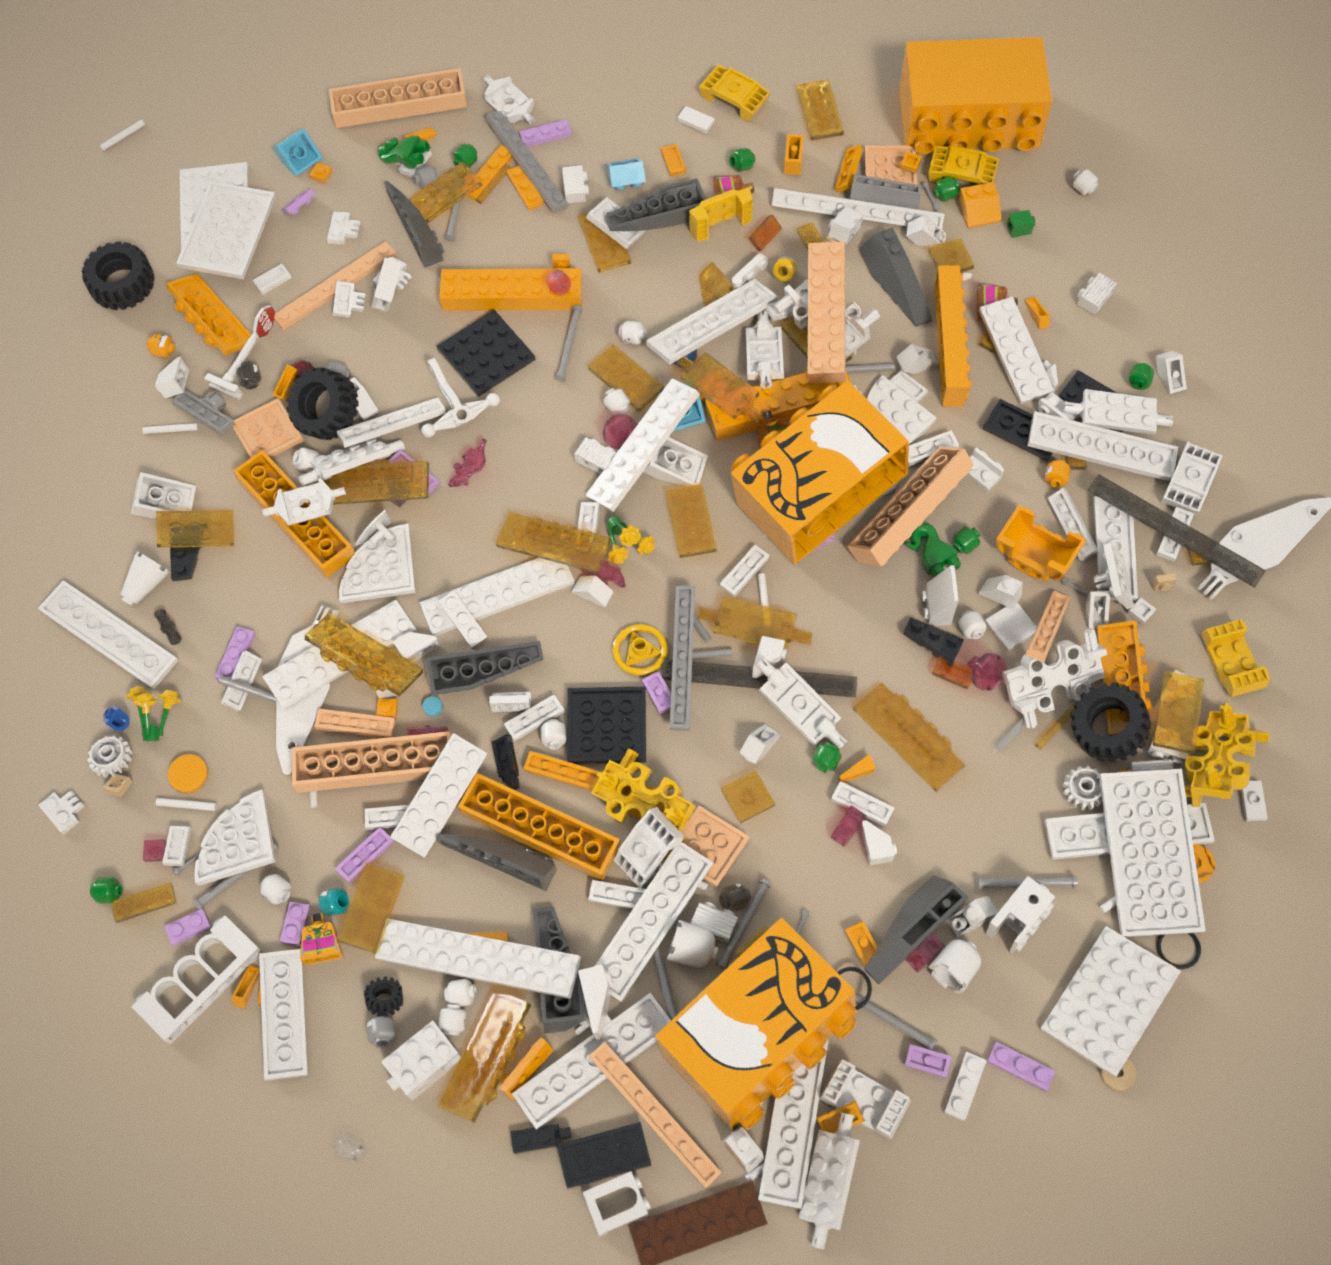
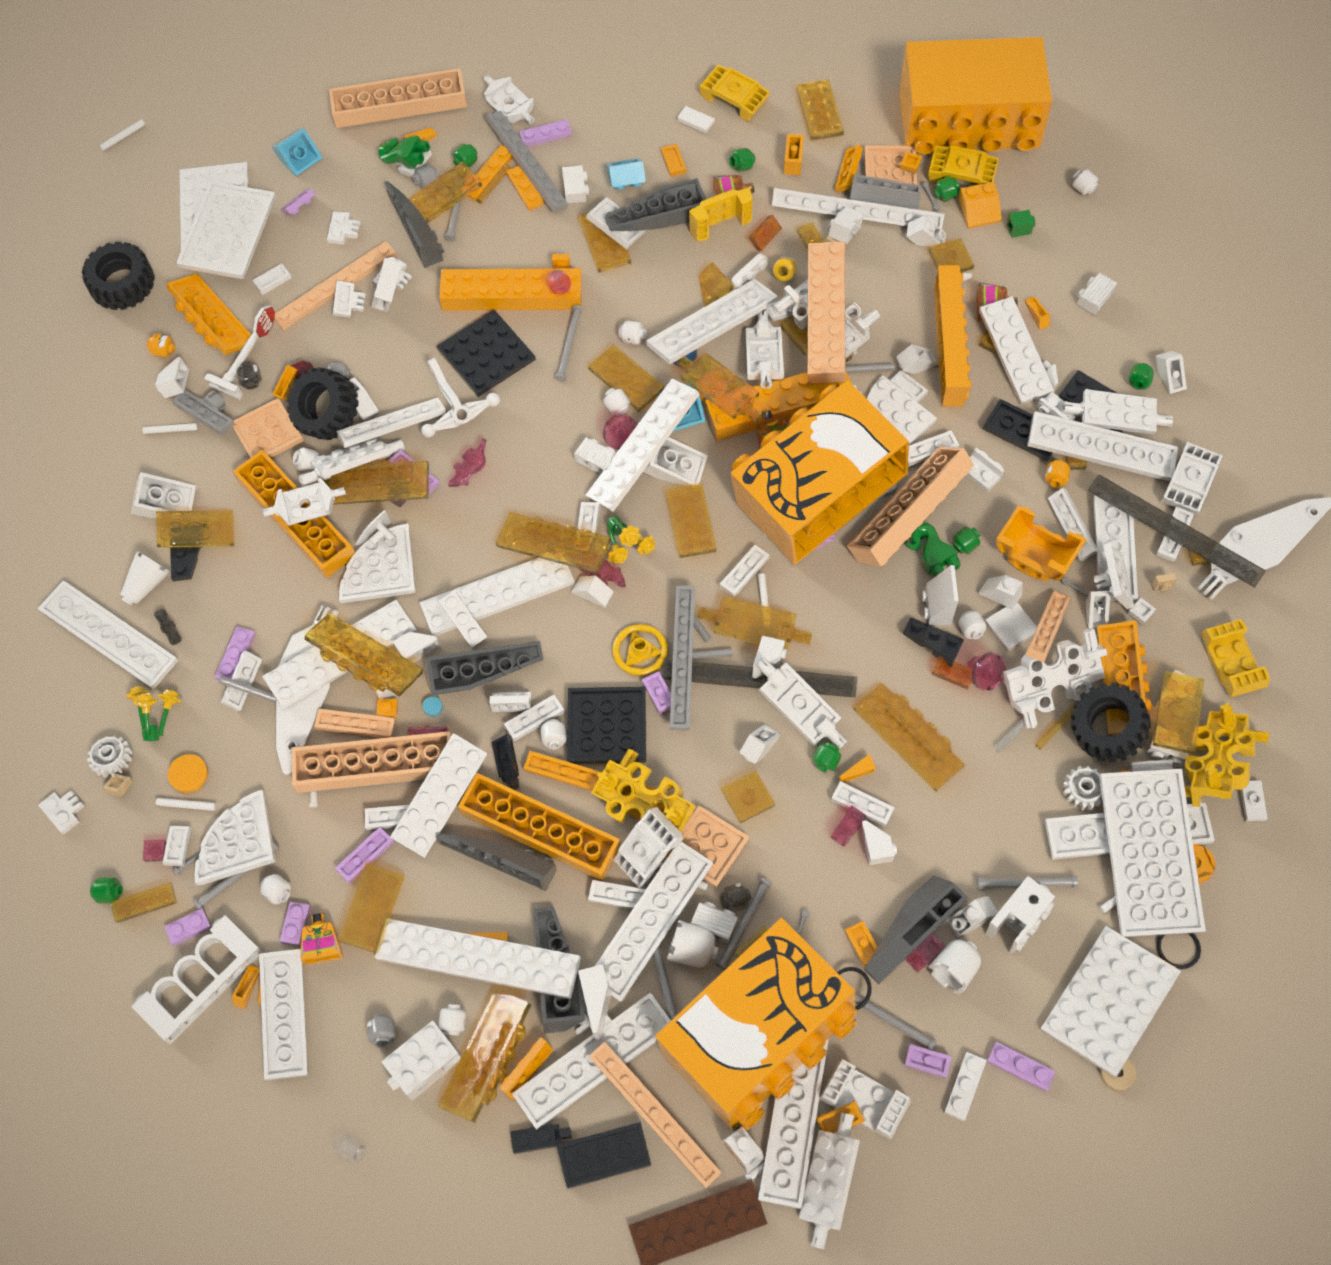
blue plate [103,705,130,731] -> none
light orange plate [309,162,333,184] -> none
teal head [318,888,349,916] -> none
black tyre [364,976,404,1017] -> none
white head [444,979,477,1007] -> none
white panel [583,1171,651,1237] -> none
dark grey wedge [859,228,932,327] -> none

